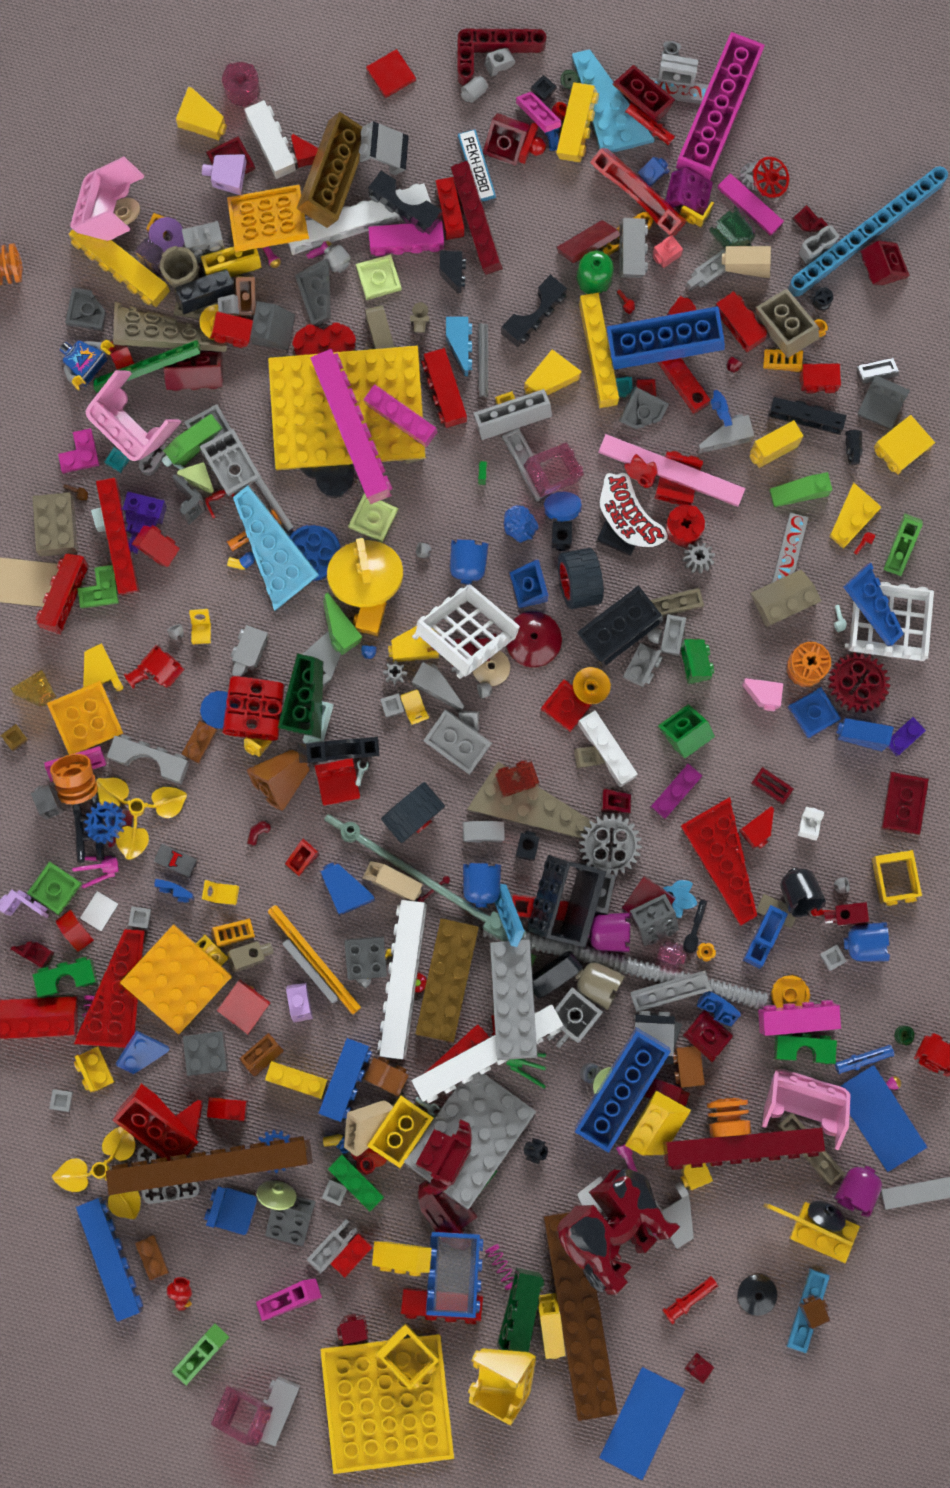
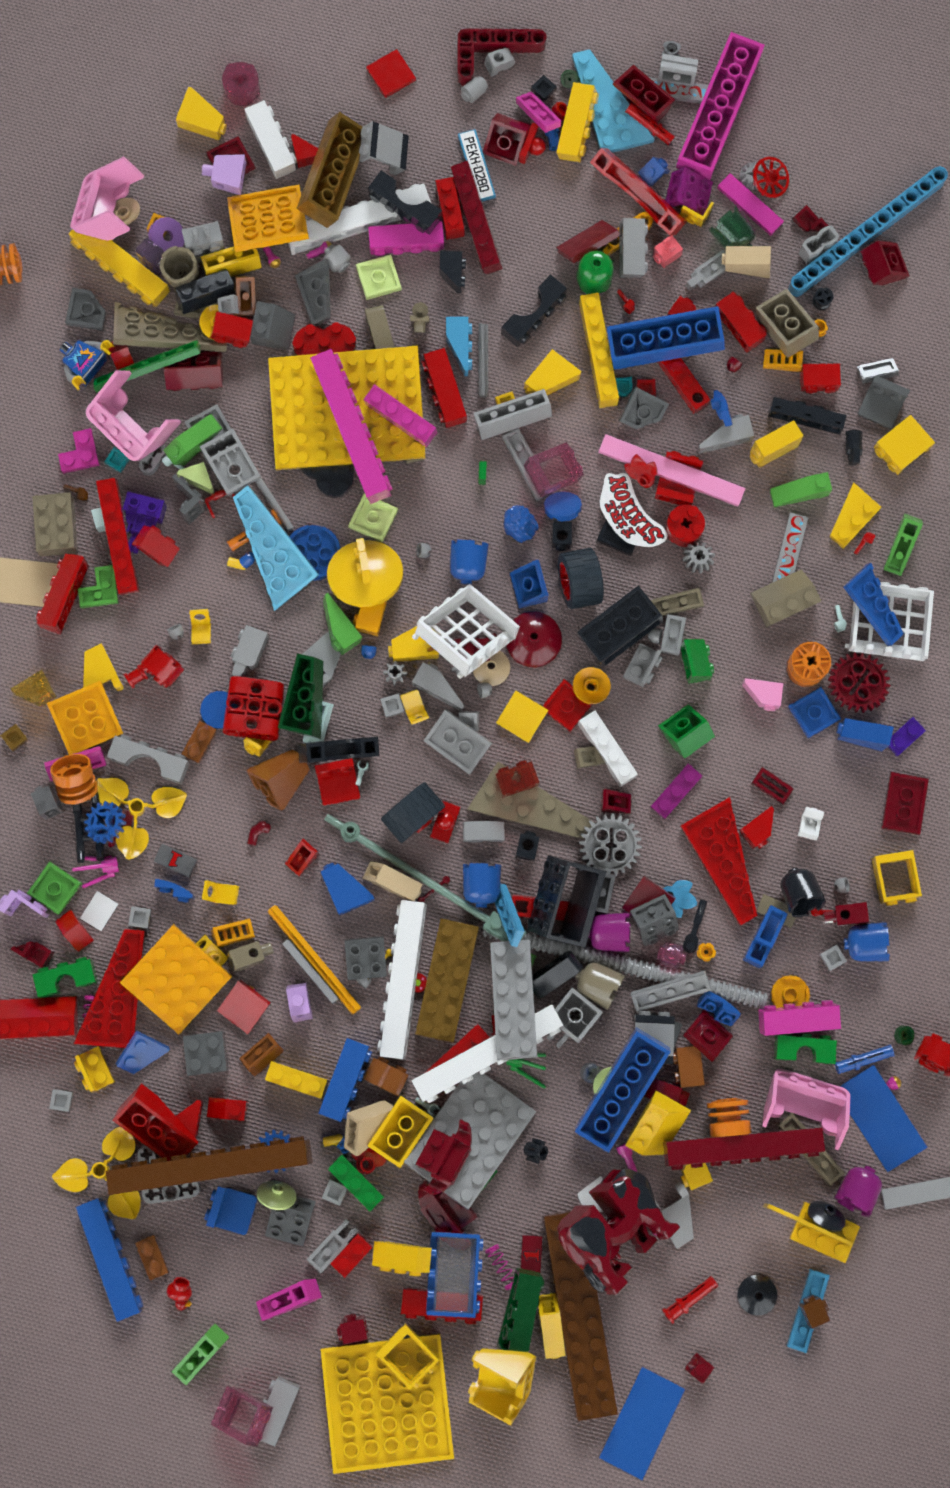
none -> red tile [430,801,461,844]
none -> yellow tile [496,691,549,743]
none -> dark red tile [521,1235,542,1273]

